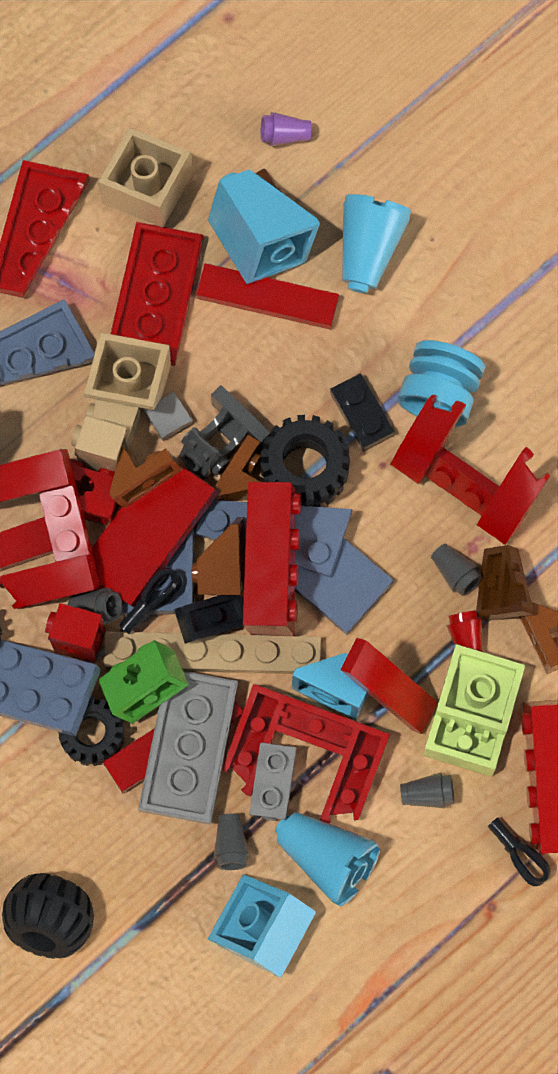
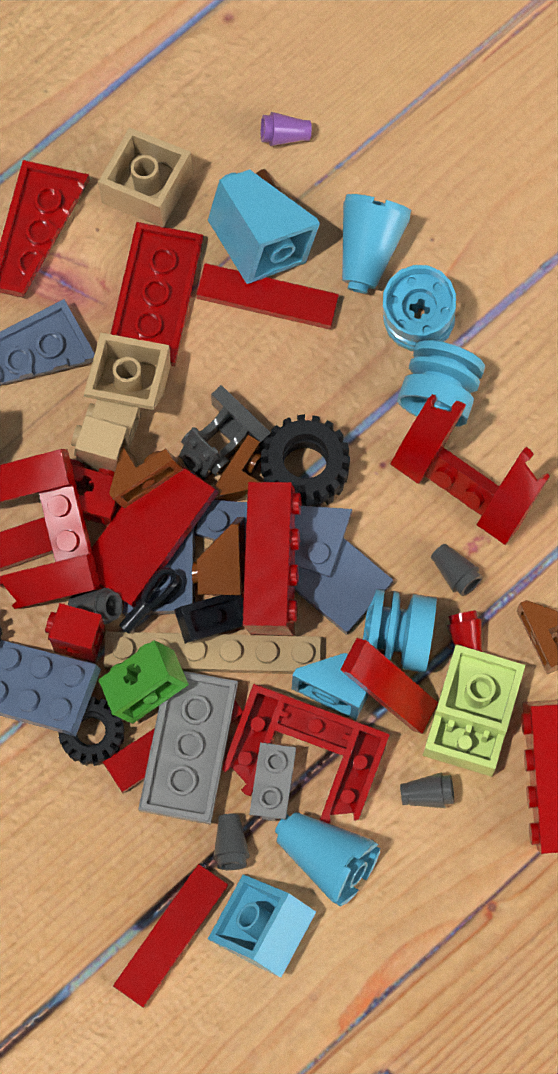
black wheel [2,873,94,959] -> none
light grey tile [144,392,192,441] -> none
black plate [330,373,394,452] -> none
reddish brown wing [476,545,533,621] -> none
black piece [488,817,551,886] -> none
none -> red tile [113,864,229,1008]
none -> medium azure wheel [363,589,437,673]
none -> medium azure wheel [383,265,456,351]

